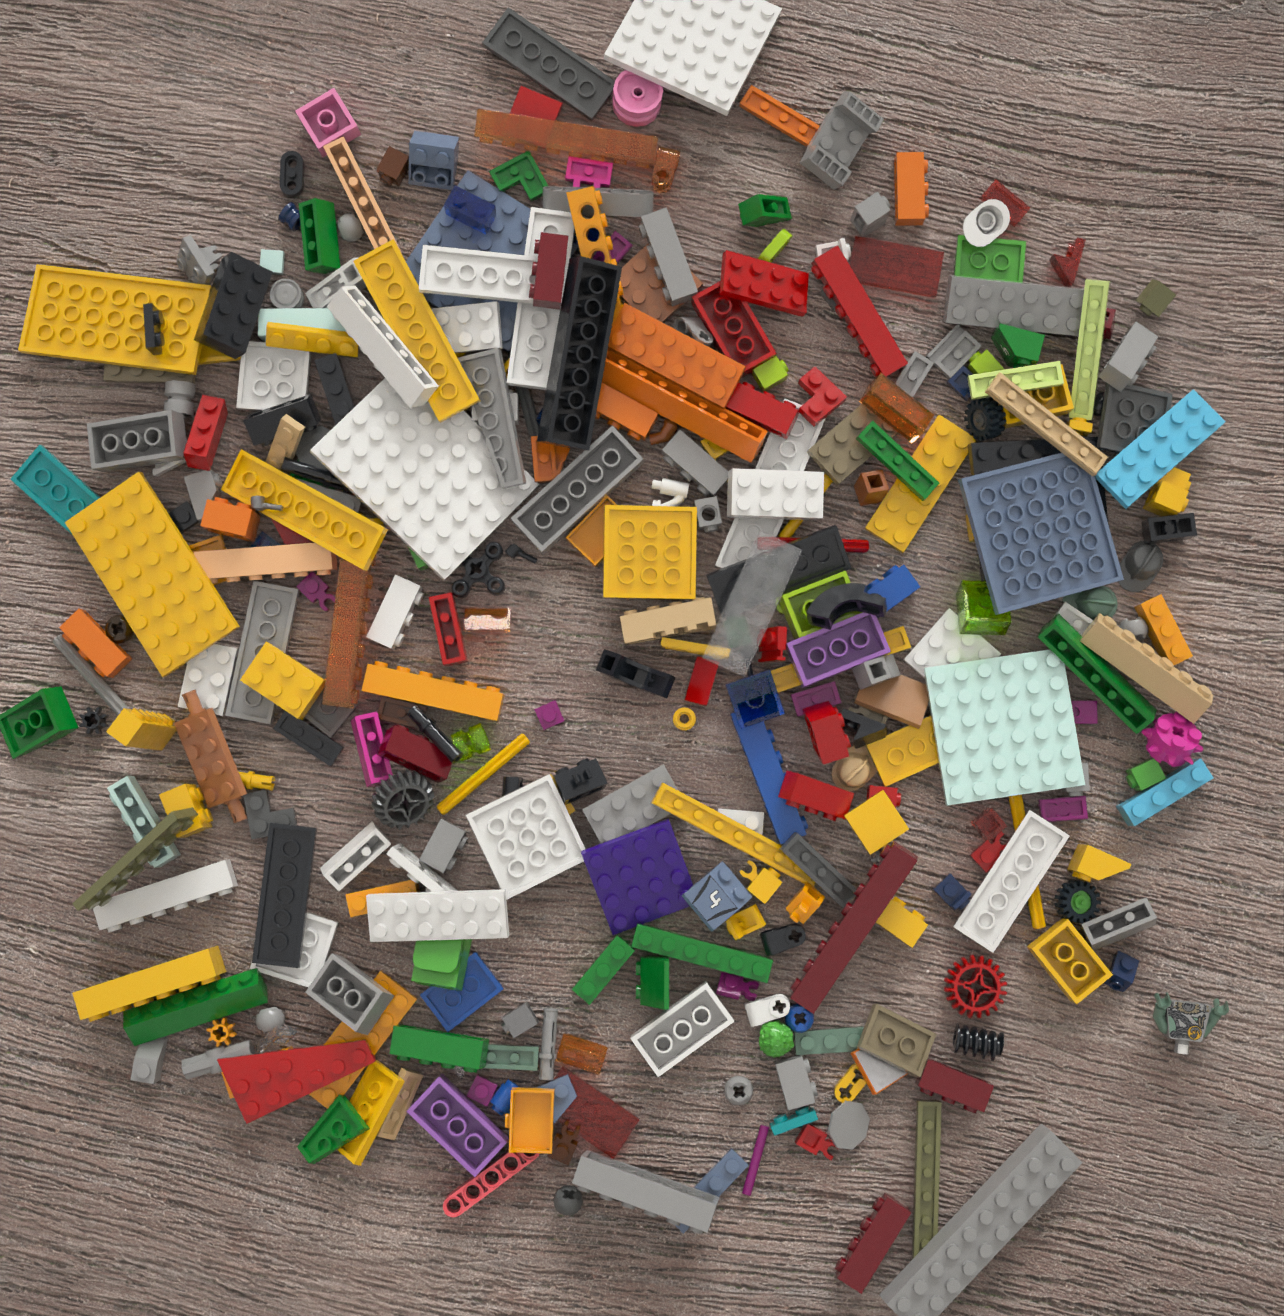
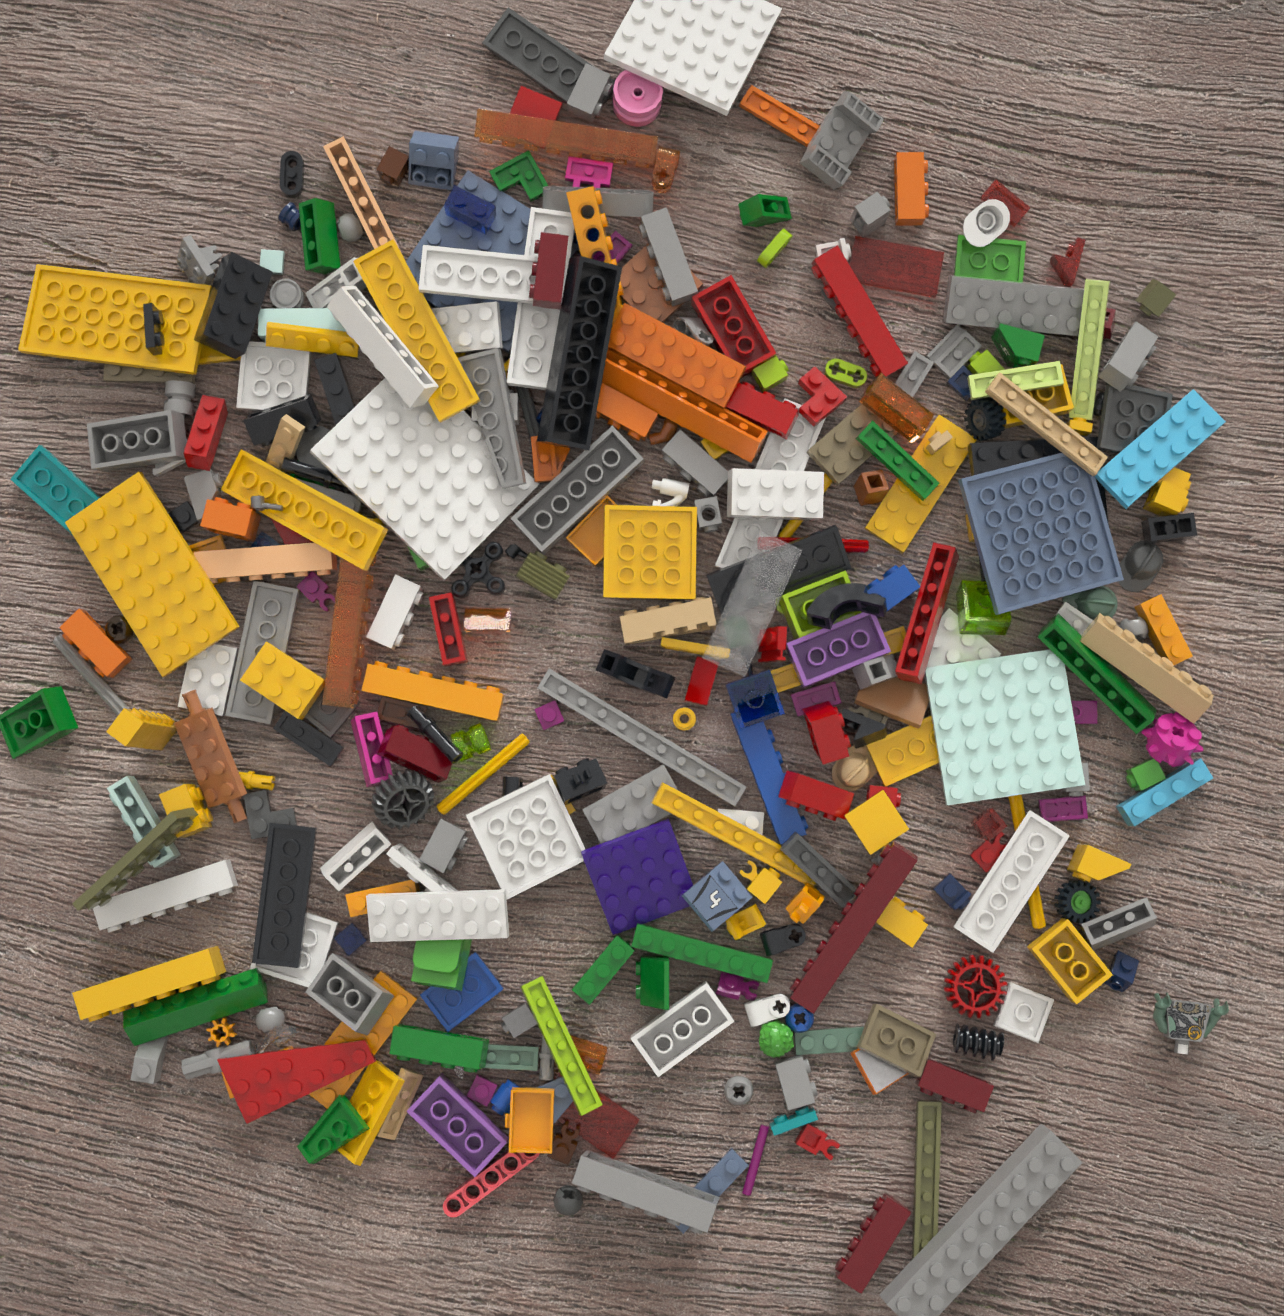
black gear [79,707,109,735] -> none
bright pink brick [295,88,361,157] -> none
red plate [719,250,809,317] -> none
light grey piece [827,1101,870,1150] -> none
yellow beam [834,1063,866,1103] -> none
none -> clear blue plate [334,923,367,956]
none -> olive brick [515,551,570,600]
none -> lime plate [520,976,602,1116]
none -> light grey plate [537,669,746,807]
none -> light grey brick [567,63,613,122]
none -> lime beam [824,359,867,388]
none -> red brick [895,542,959,685]
none -> tan plate [926,430,953,455]
none -> white tile [993,982,1054,1043]

